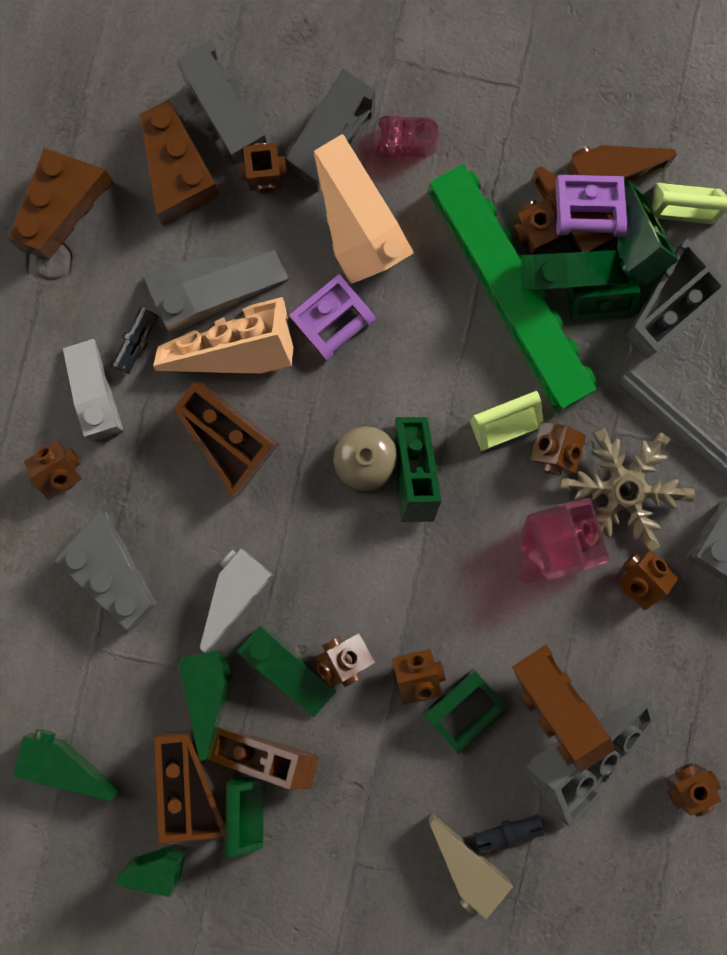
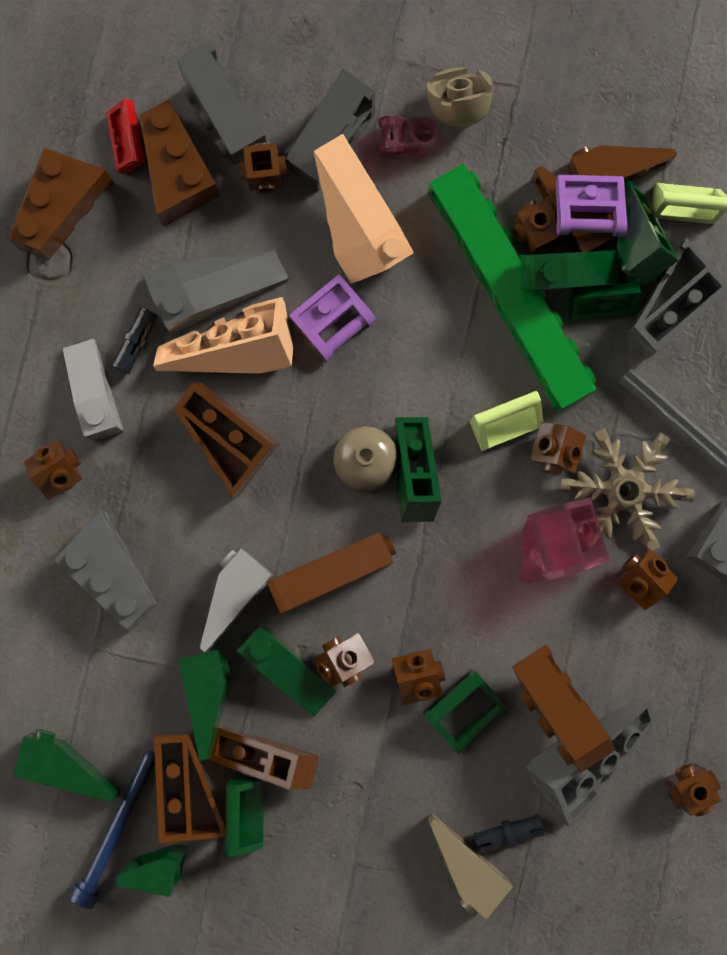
none -> dark blue piece [68,751,155,909]
none -> red plate [106,99,145,174]
none -> reddish brown slope [267,532,397,613]
none -> dark tan cylinder [427,67,493,130]

